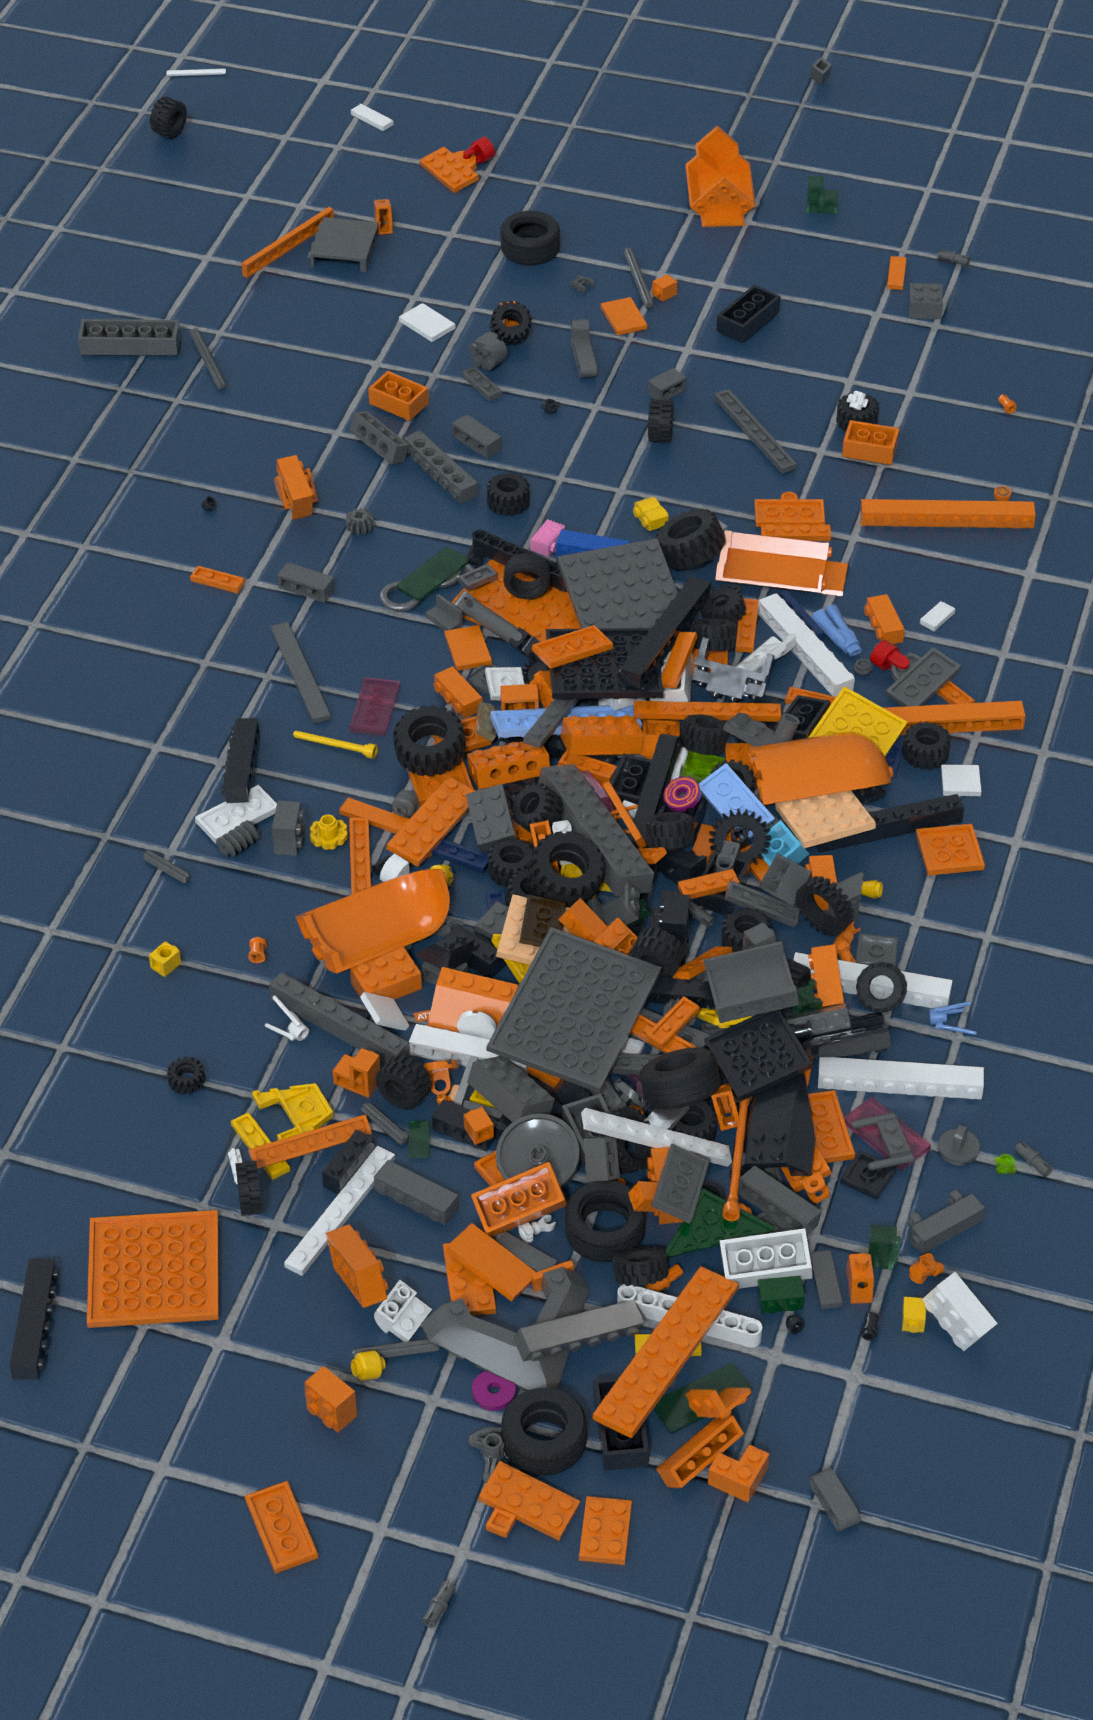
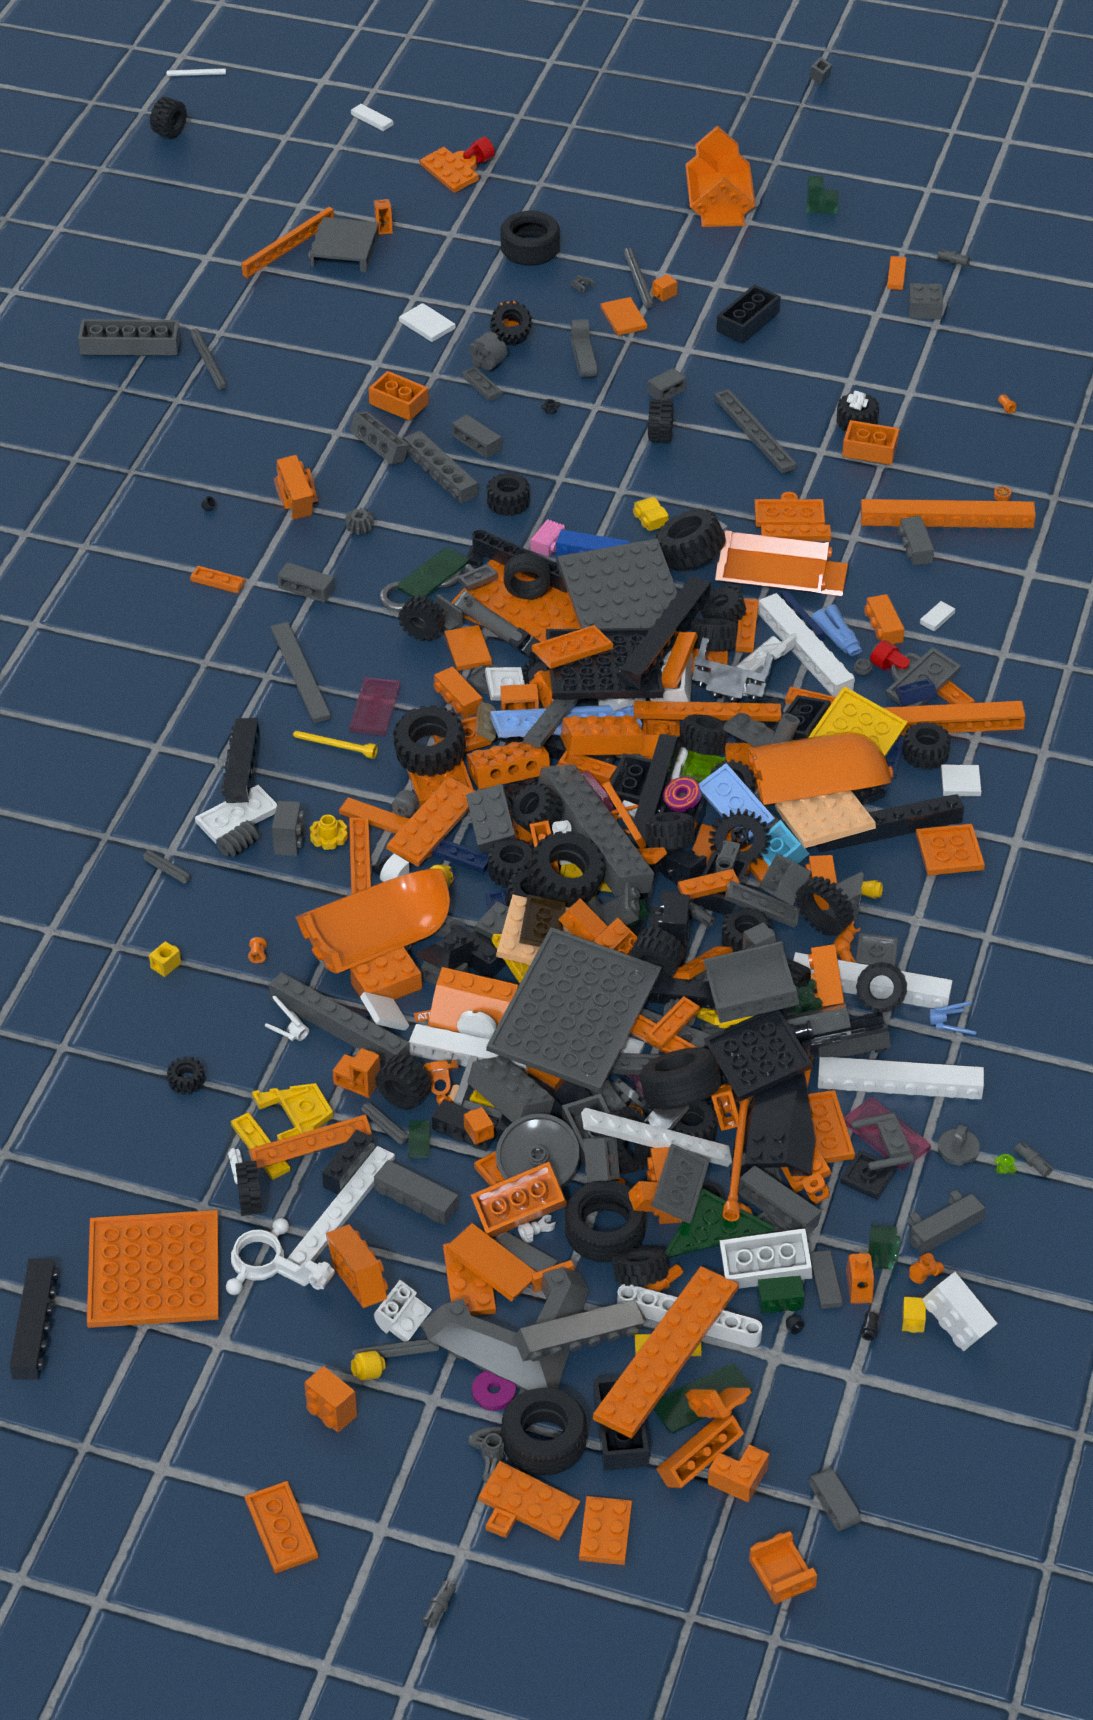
none -> white piece [226,1218,335,1295]
none -> black tyre [398,595,446,642]
none -> orange panel [749,1531,817,1604]
none -> dark blue slope [895,678,937,706]
none -> dark grey brick [897,516,934,565]

